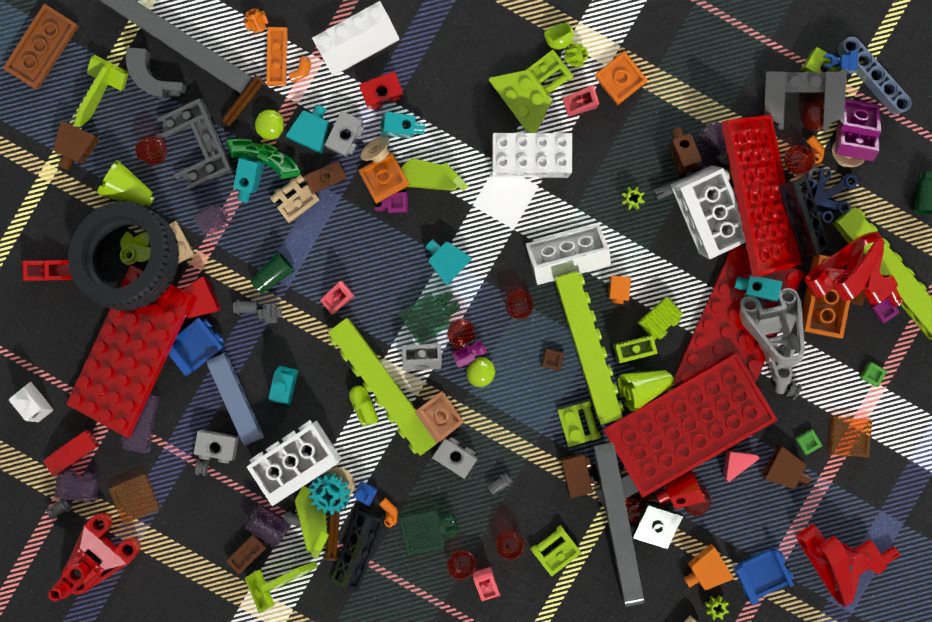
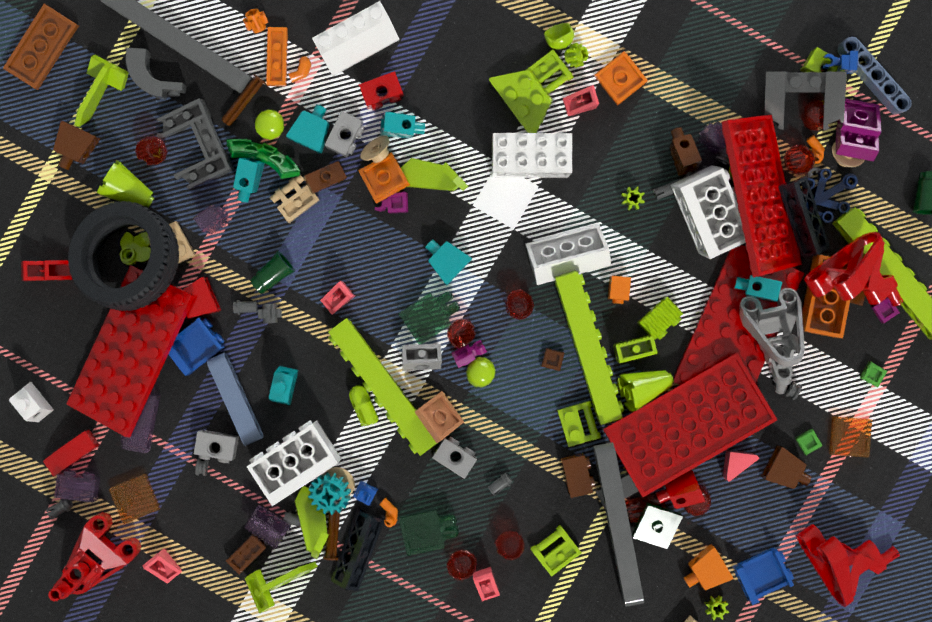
none -> coral slope [142,548,182,583]

